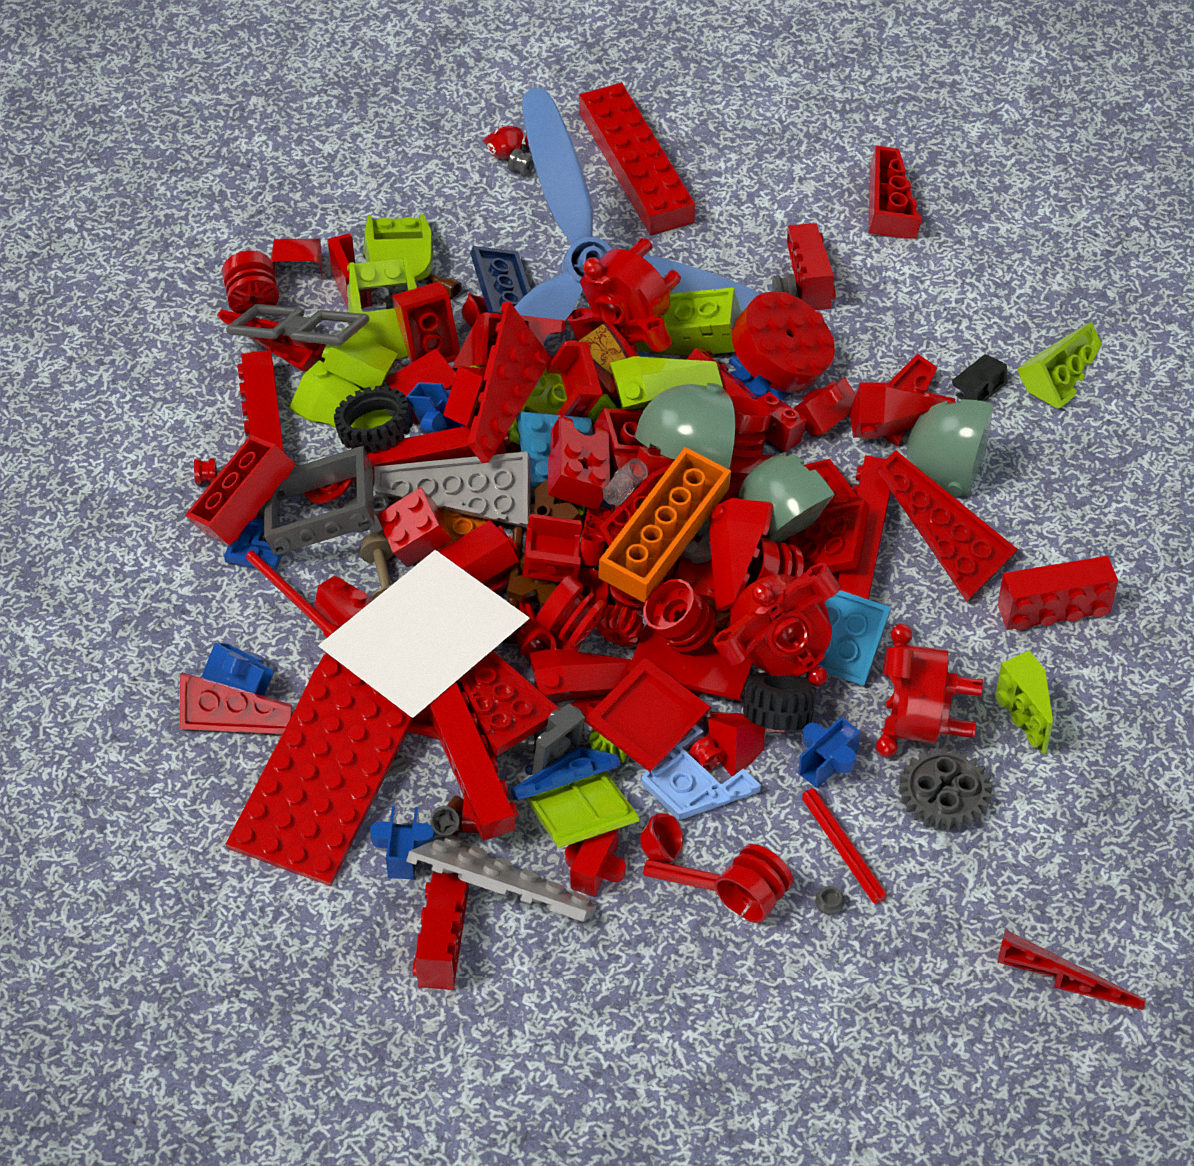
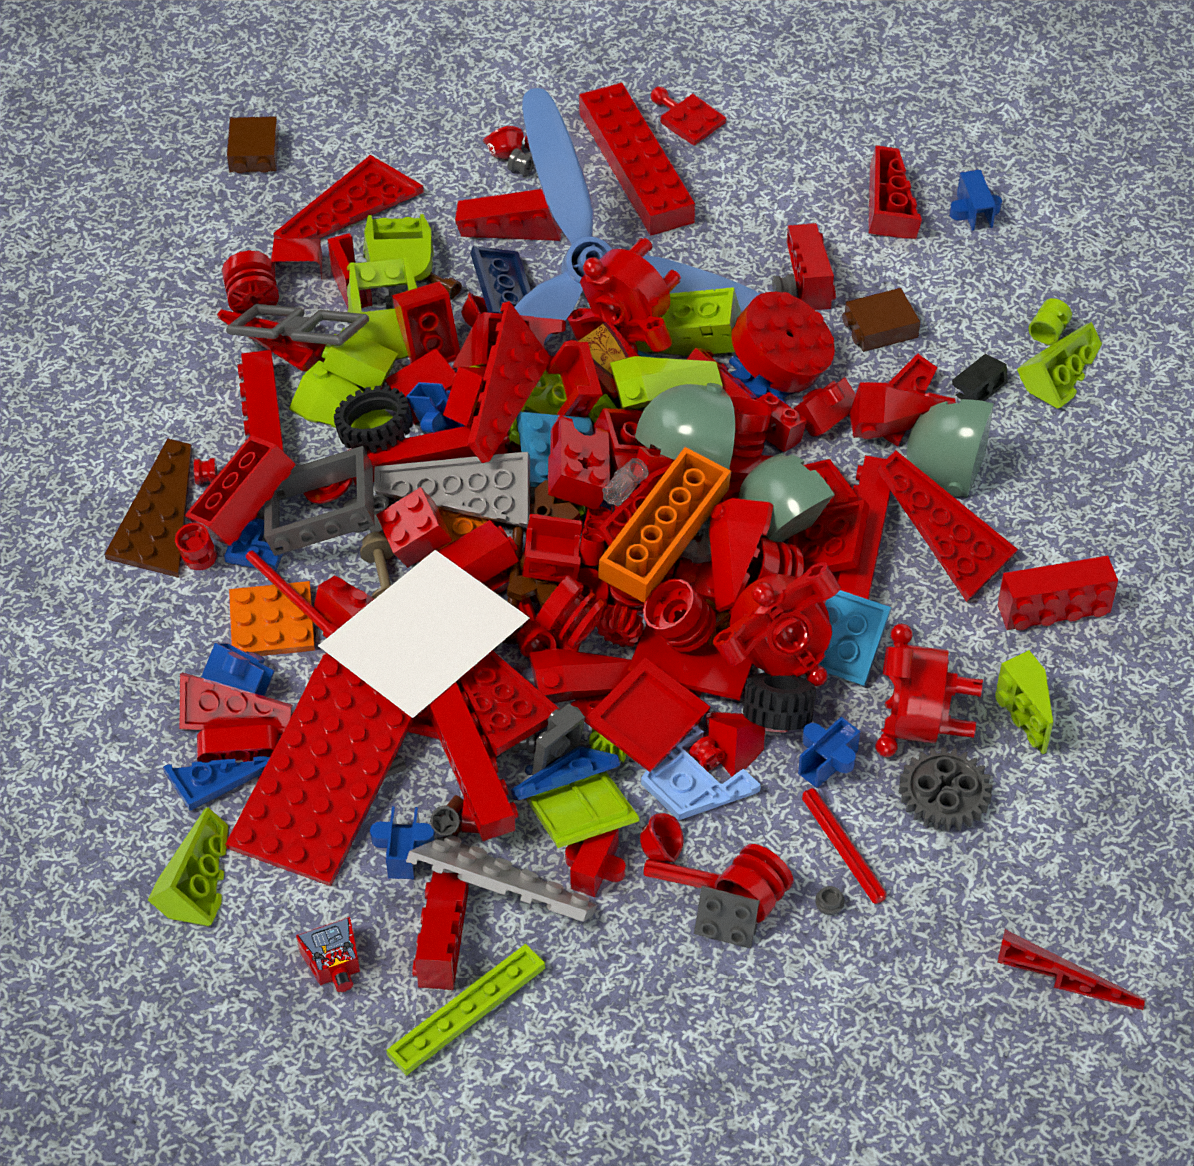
none -> reddish brown wing [104,438,192,578]
none -> lime wedge [148,807,228,926]
none -> blue wing [163,756,270,811]
none -> red wheel [175,523,217,570]
none -> red beam [197,725,279,763]
none -> reddish brown brick [227,116,279,173]
none -> orange plate [229,581,315,656]
none -> red wing [273,155,424,239]
none -> torso [296,917,360,992]
none -> lime plate [386,943,545,1076]
none -> red wedge [455,189,561,241]
none -> red plate [650,86,726,146]
none -> dark grey hinge [694,886,759,949]
none -> reddish brown brick [842,288,920,352]
none -> blue piece [949,169,1002,231]
none -> lime wheel [1028,298,1072,346]

